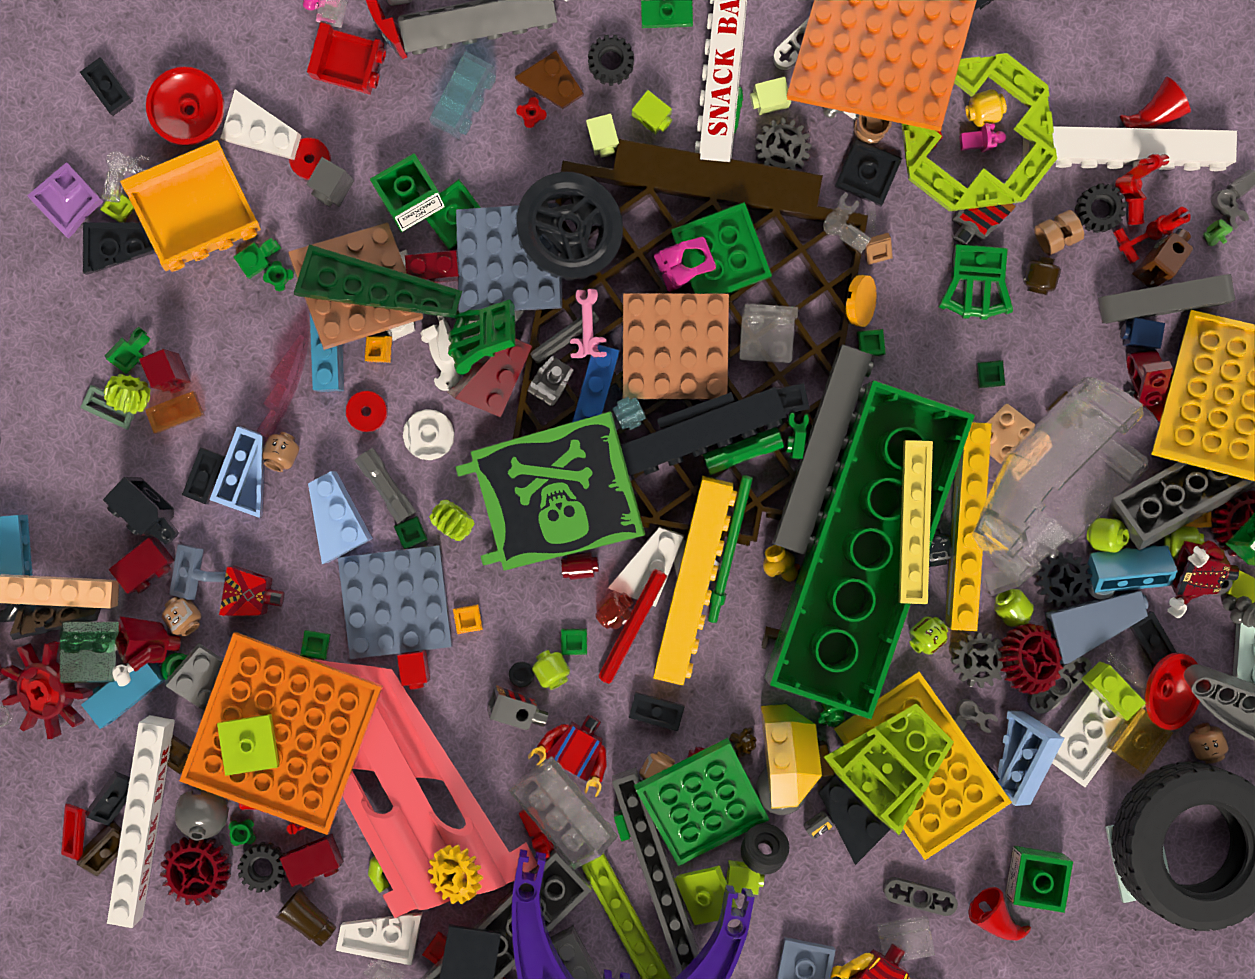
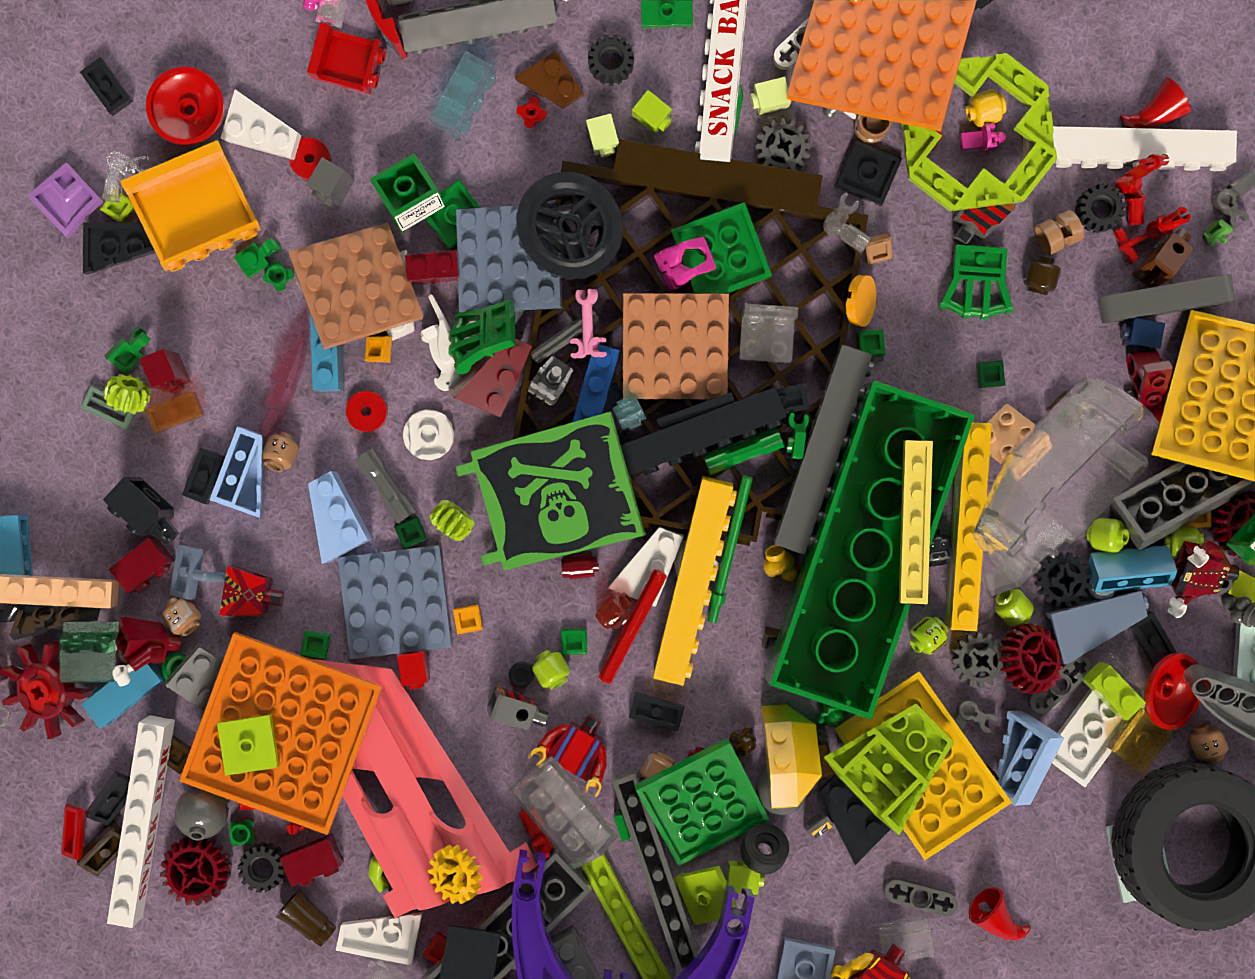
dark green wing [294,244,462,318] -> none
green brick [1005,846,1073,913] -> none

